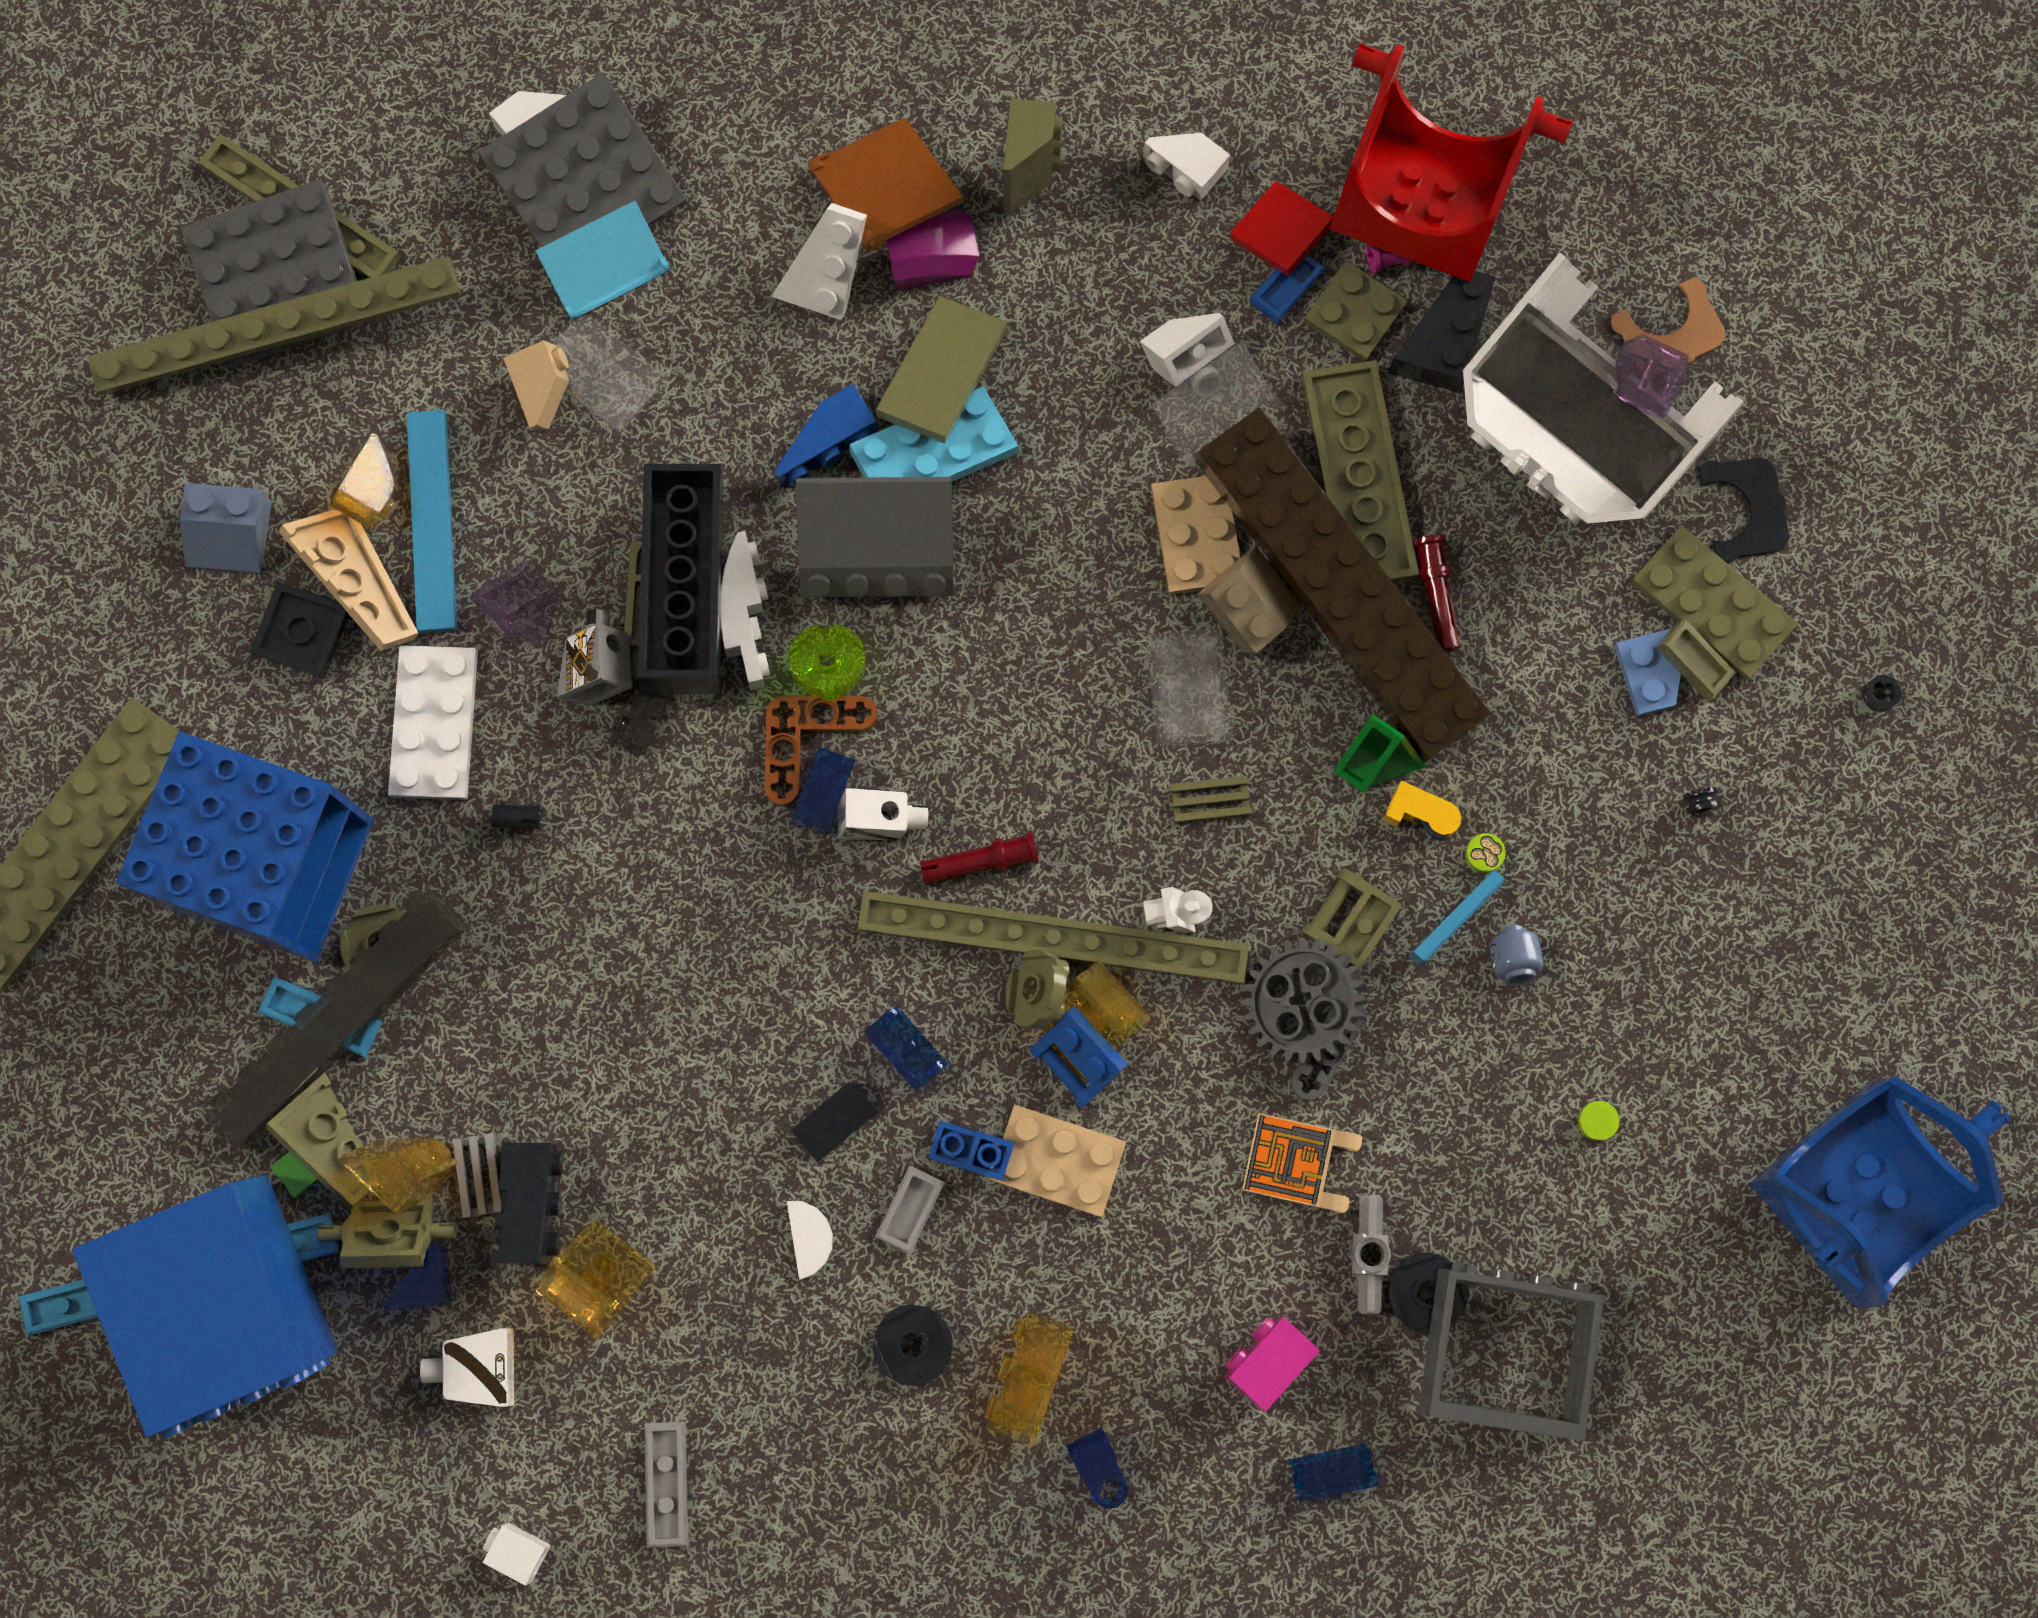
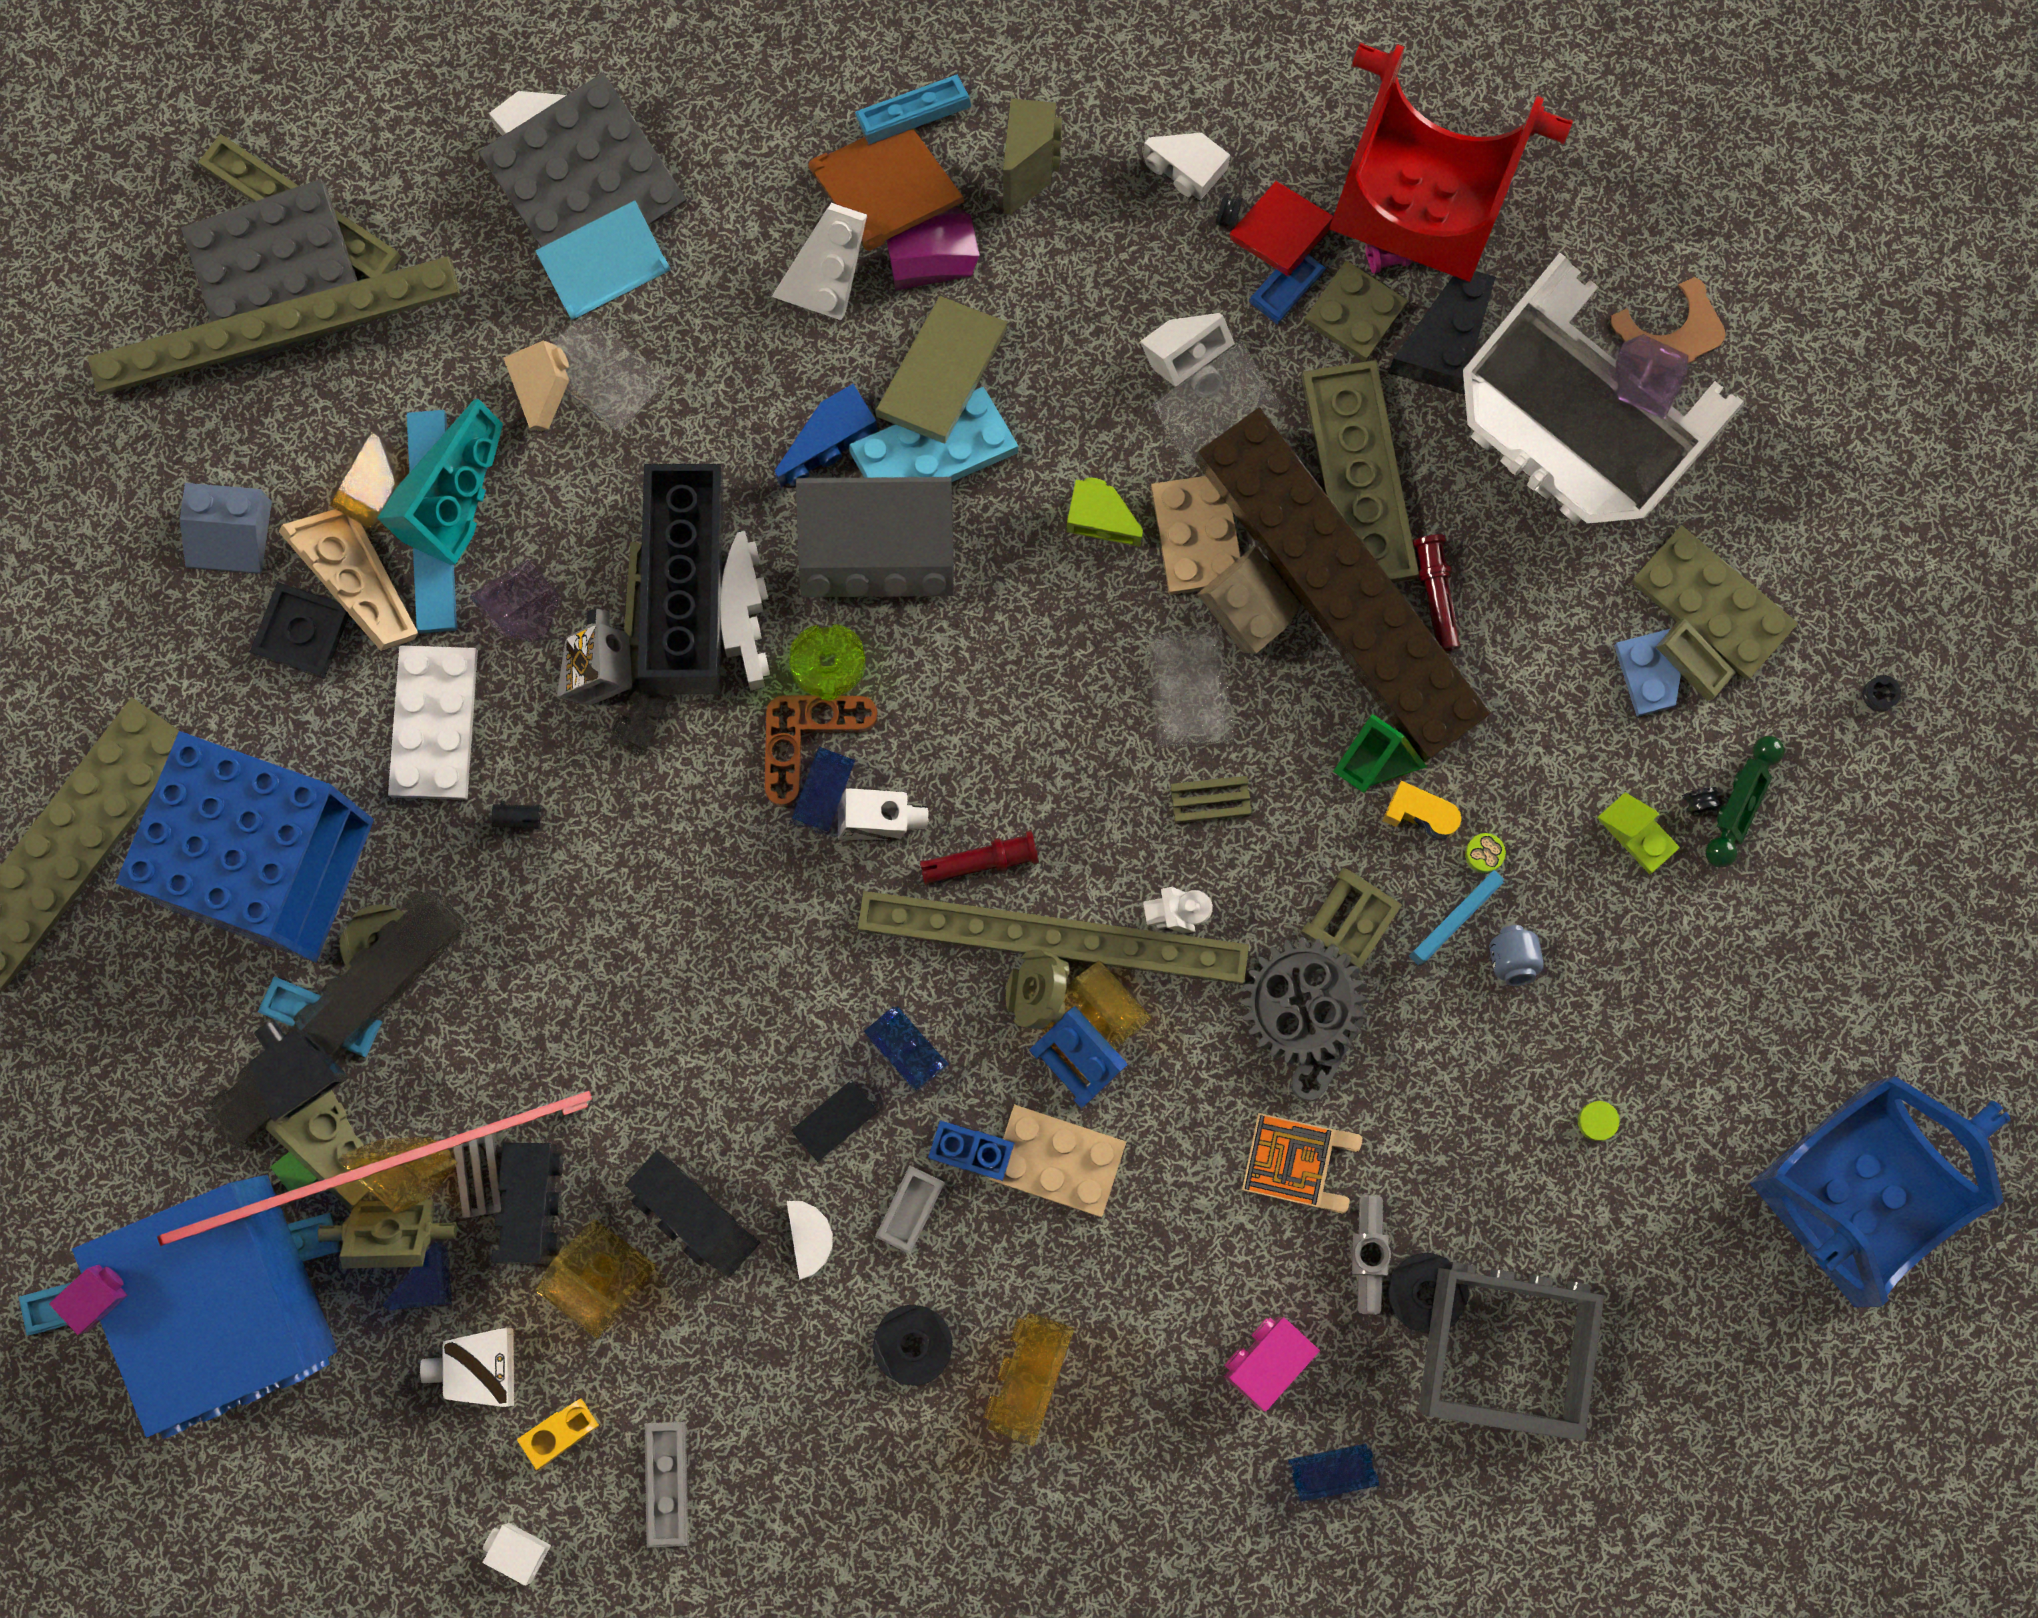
clear blue piece [1066,1427,1128,1509] -> none
black piece [1698,458,1789,563] -> none
none -> magenta brick [49,1265,128,1335]
none -> piece [157,1091,592,1246]
none -> black torso [249,1020,349,1122]
none -> teal wedge [377,399,503,565]
none -> yellow leg [517,1398,599,1471]
none -> black wedge [625,1149,761,1278]
none -> dark azure tile [855,74,971,144]
none -> lime slope [1066,478,1143,547]
none -> black bush [1215,193,1243,230]
none -> lime slope [1597,792,1680,875]
none -> dark green plate [1705,736,1784,868]

